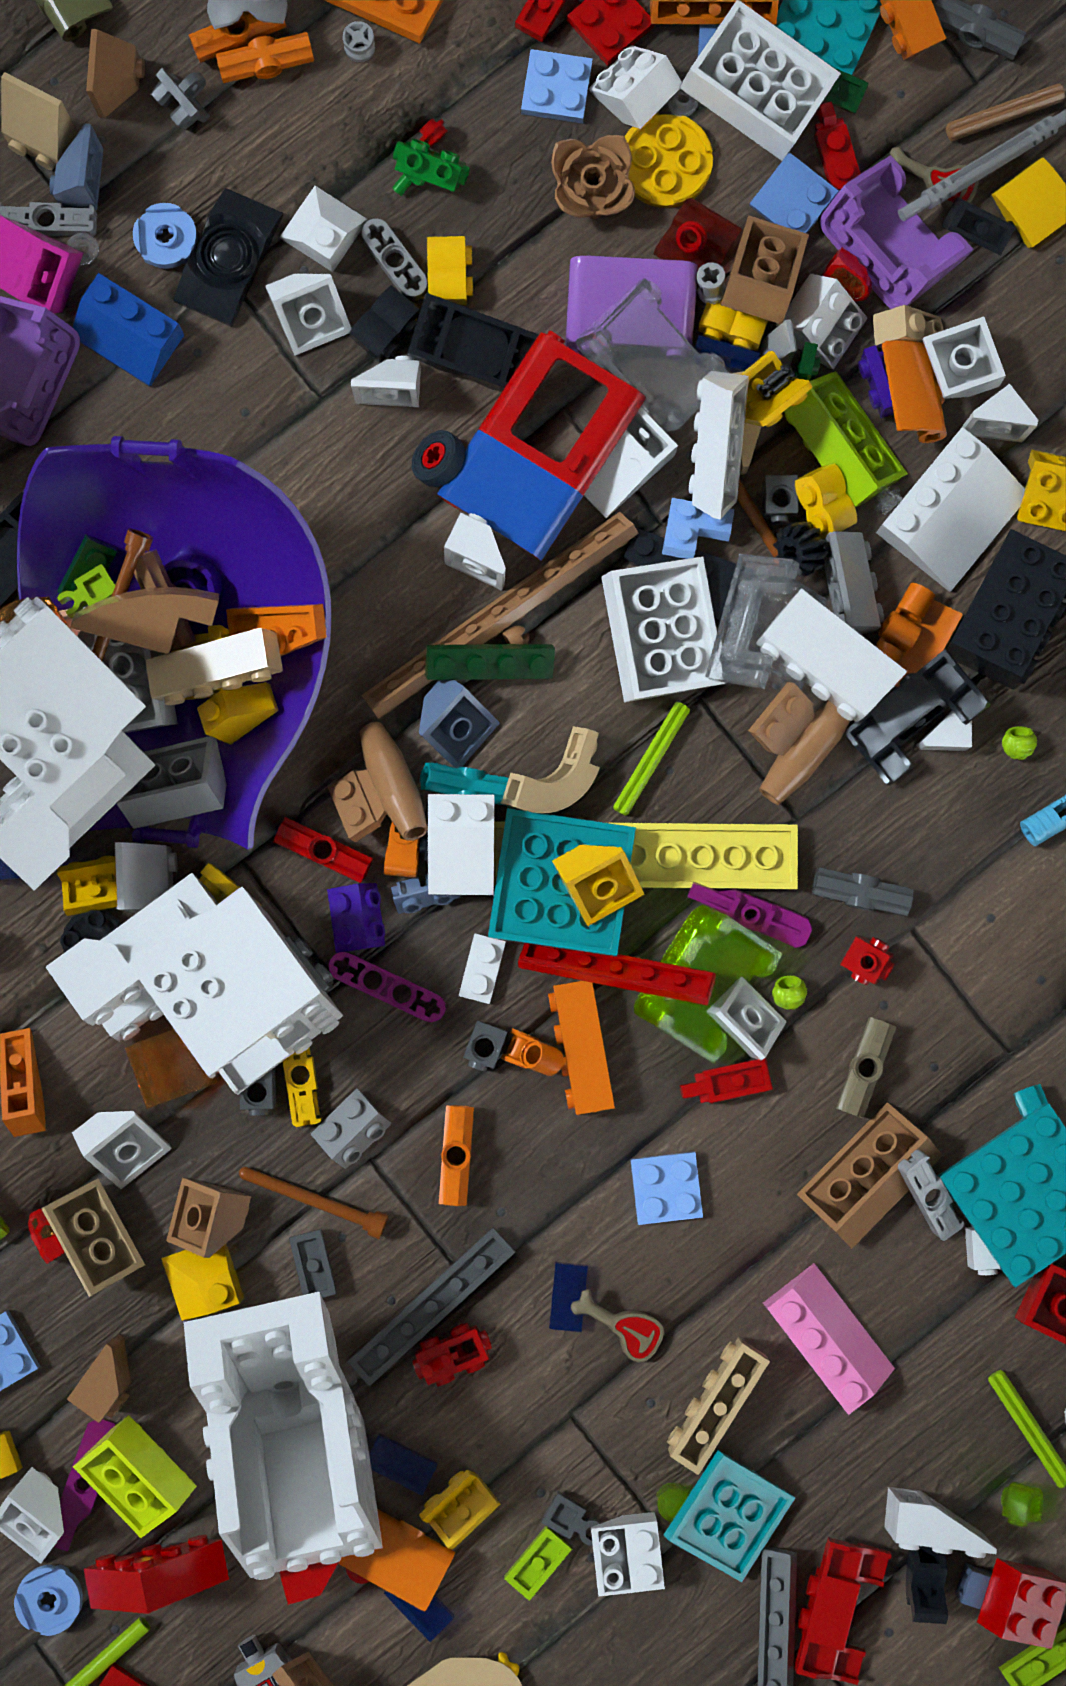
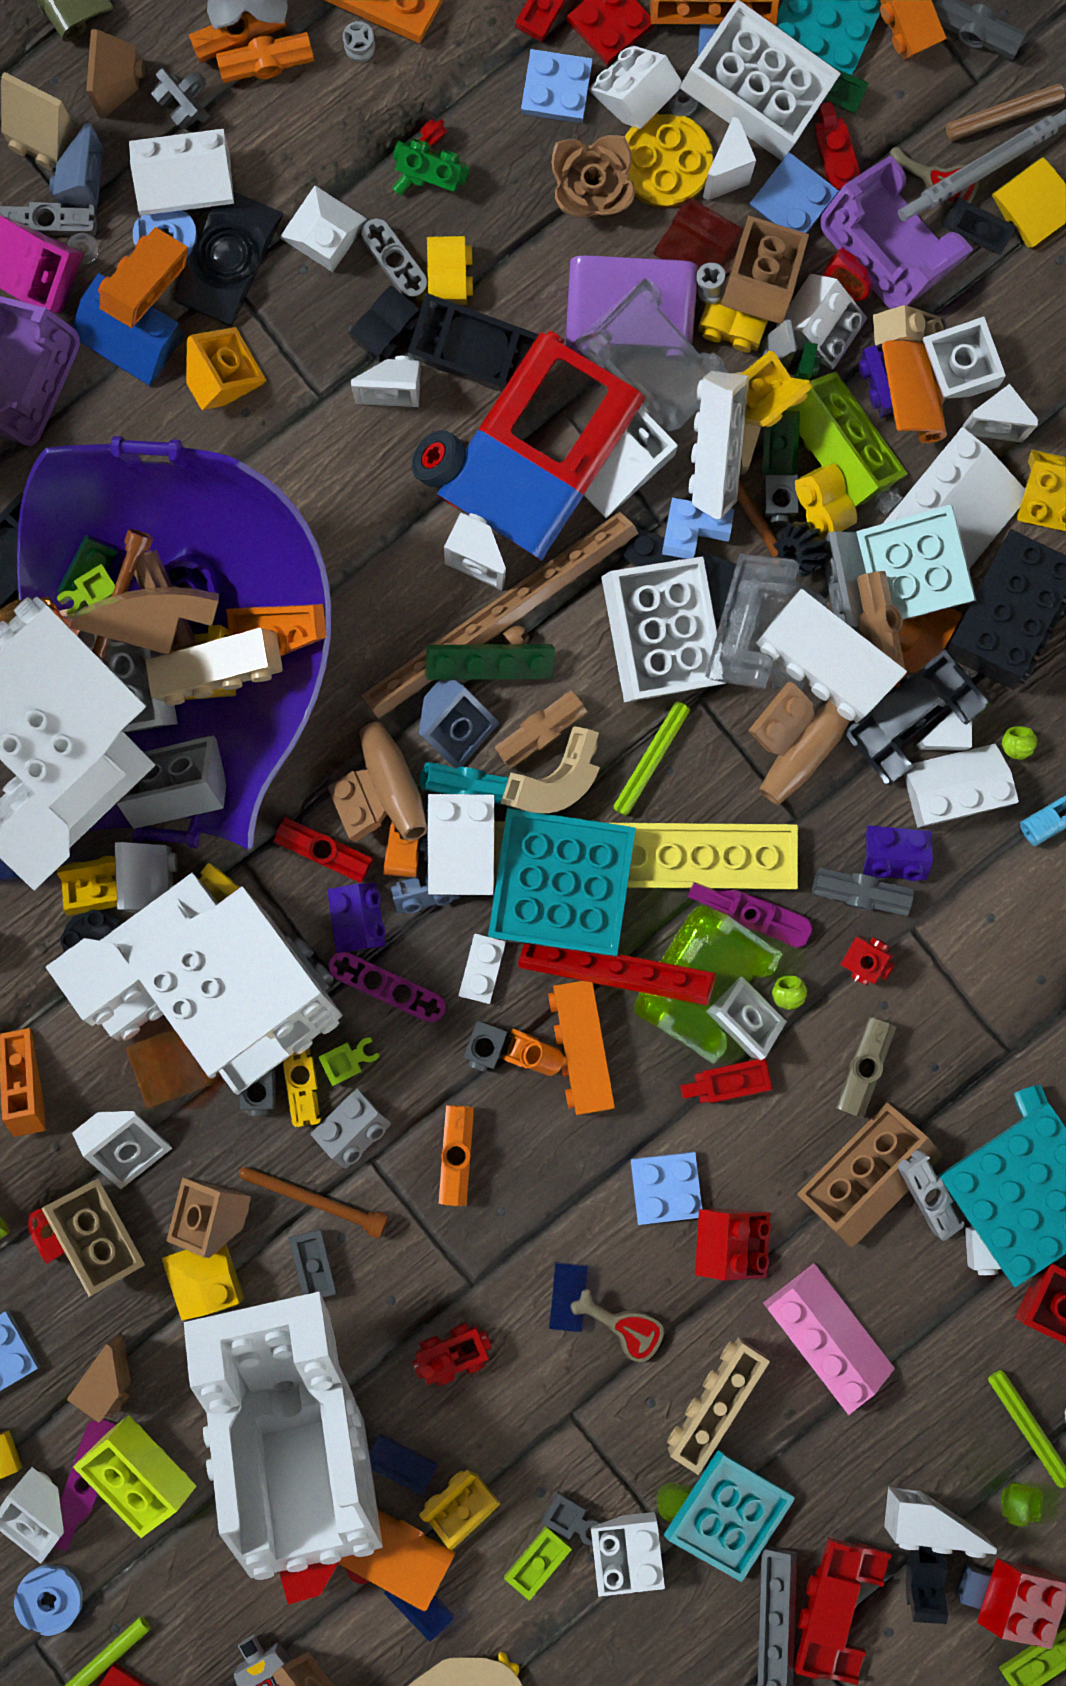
red brick [84,1535,229,1614] -> none
yellow slope [197,682,279,745] -> none
white slope [265,274,352,356] -> none
dark grey plate [347,1226,515,1386] -> none
yellow slope [552,845,645,926] -> none
red plate [676,221,708,254] -> none
clear blue plate [693,335,760,373] -> none
black piece [756,364,796,400] -> none
none -> orange brick [98,227,188,328]
none -> white slope [129,129,234,216]
none -> light orange slope [186,327,267,410]
none -> lime plate [318,1037,380,1086]
none -> medium nougat piece [494,690,587,770]
none -> red slope [695,1209,771,1281]
none -> white slope [703,117,756,200]
none -> dark green plate [762,410,800,475]
none -> light aqua plate [856,504,976,620]
none -> medium nougat piece [857,571,905,668]
none -> dark purple bracket [863,825,933,881]
none -> white slope [904,743,1019,828]

